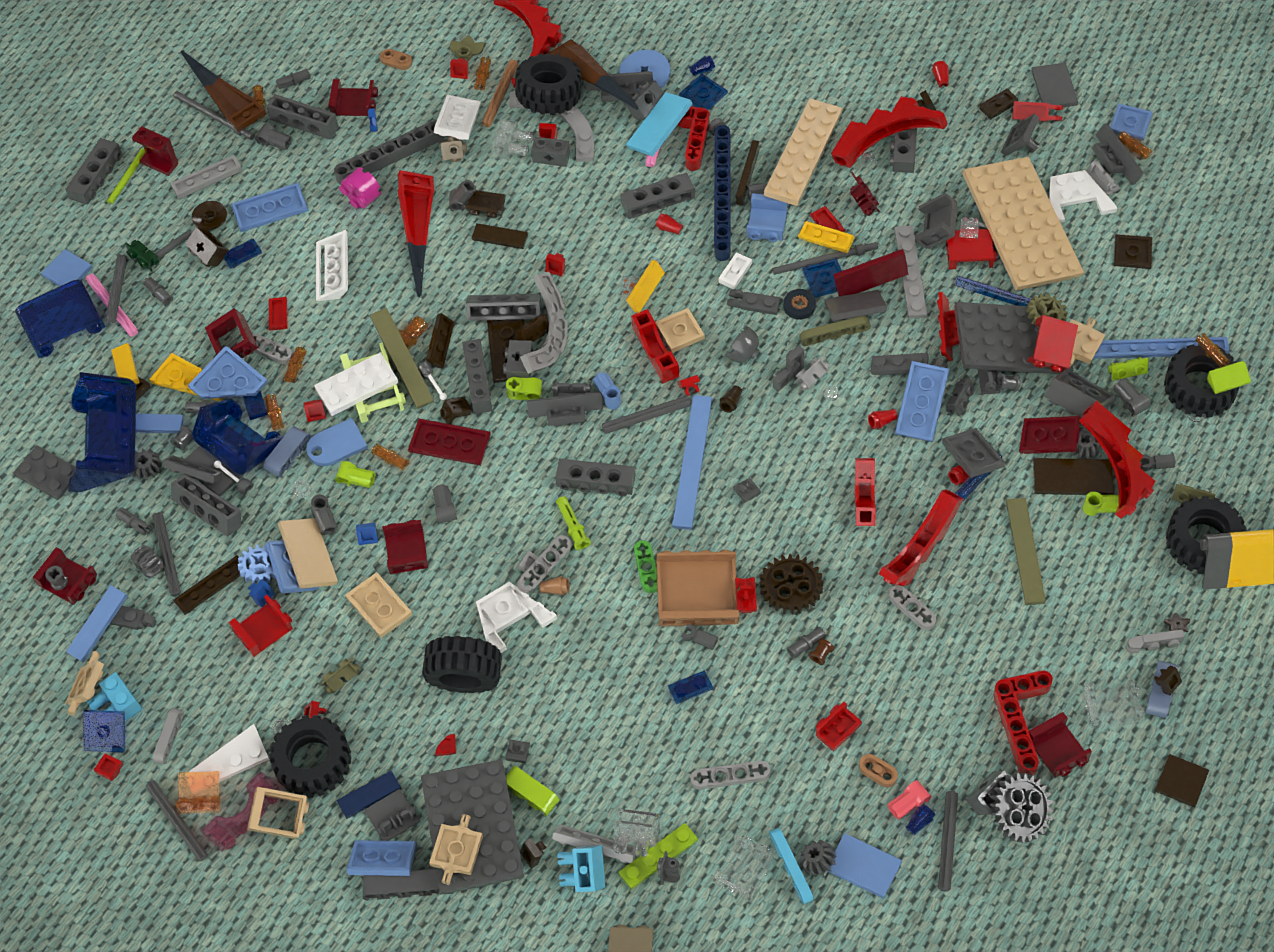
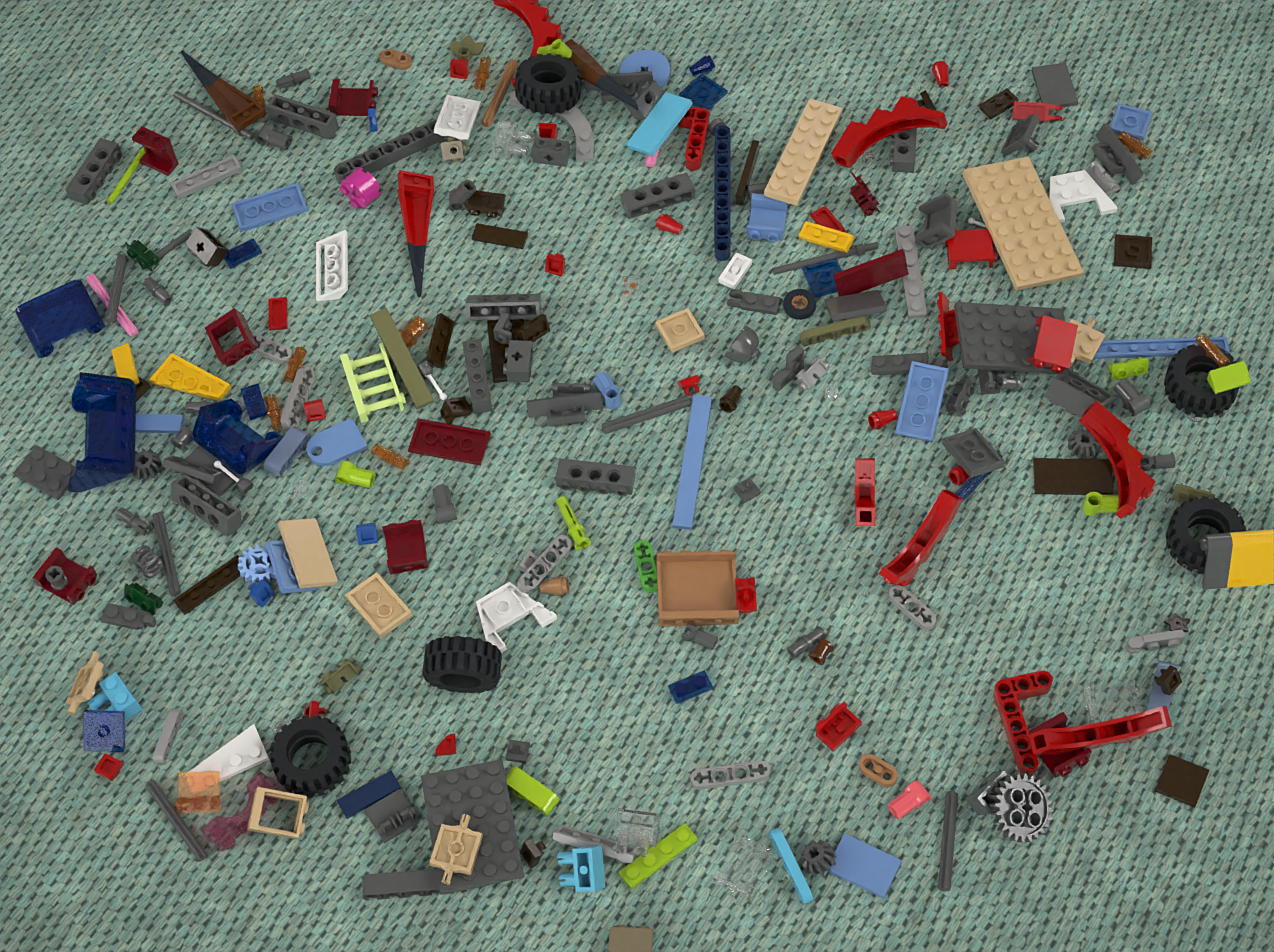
medium blue tile [41,249,92,292] -> none
medium blue tile [66,585,128,662] -> none
medium blue plate [188,346,268,399] -> none
dark brown dish [192,201,227,230] -> none
red panel [228,595,293,657] -> none
dark grey piece [311,494,338,535] -> none
white plate [314,352,398,416] -> none
medium blue tile [346,840,417,876] -> none
lime piece [506,377,542,400] -> none
light grey plate [520,272,568,374] -> none
yellow tile [626,260,665,313] -> none
red arch [631,309,679,384] -> none
dark grey hinge [657,851,680,885] -> none
dark brown gear [759,554,824,615] -> none
clear blue cone [905,804,936,836] -> none
clear blue axle [956,276,1032,306] -> none
clear tile [959,217,979,238] -> none
olive tile [1006,498,1046,606] -> none
dark red tile [1019,416,1081,454] -> none
olive gear [1026,293,1068,328] -> none
none -> dark green hinge [124,583,164,615]
none -> light grey beam [280,366,315,430]
none -> dark grey bracket [493,313,513,344]
none -> lime piece [537,39,572,58]
none -> red arch [1029,706,1172,755]

